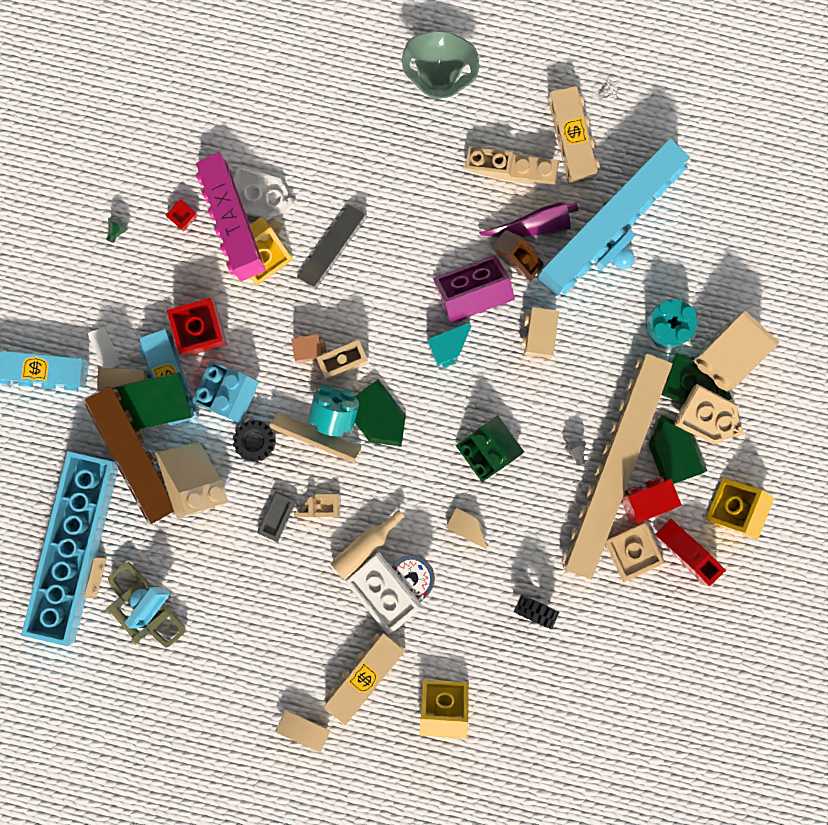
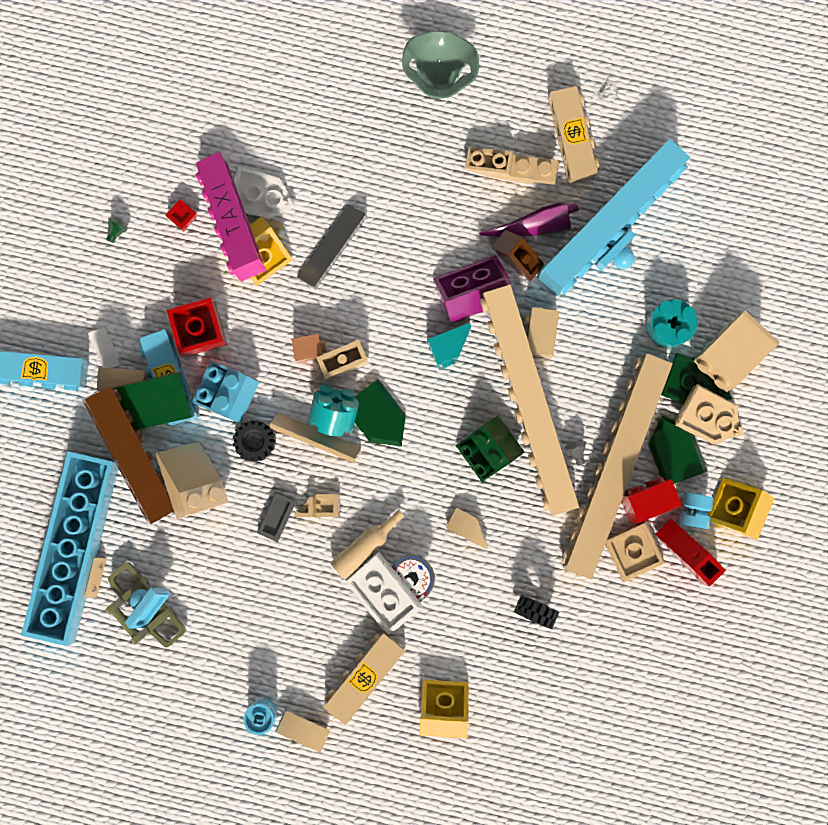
none -> medium azure wheel [243,698,278,735]
none -> tan brick [480,284,579,516]
none -> medium azure wheel [678,492,714,530]

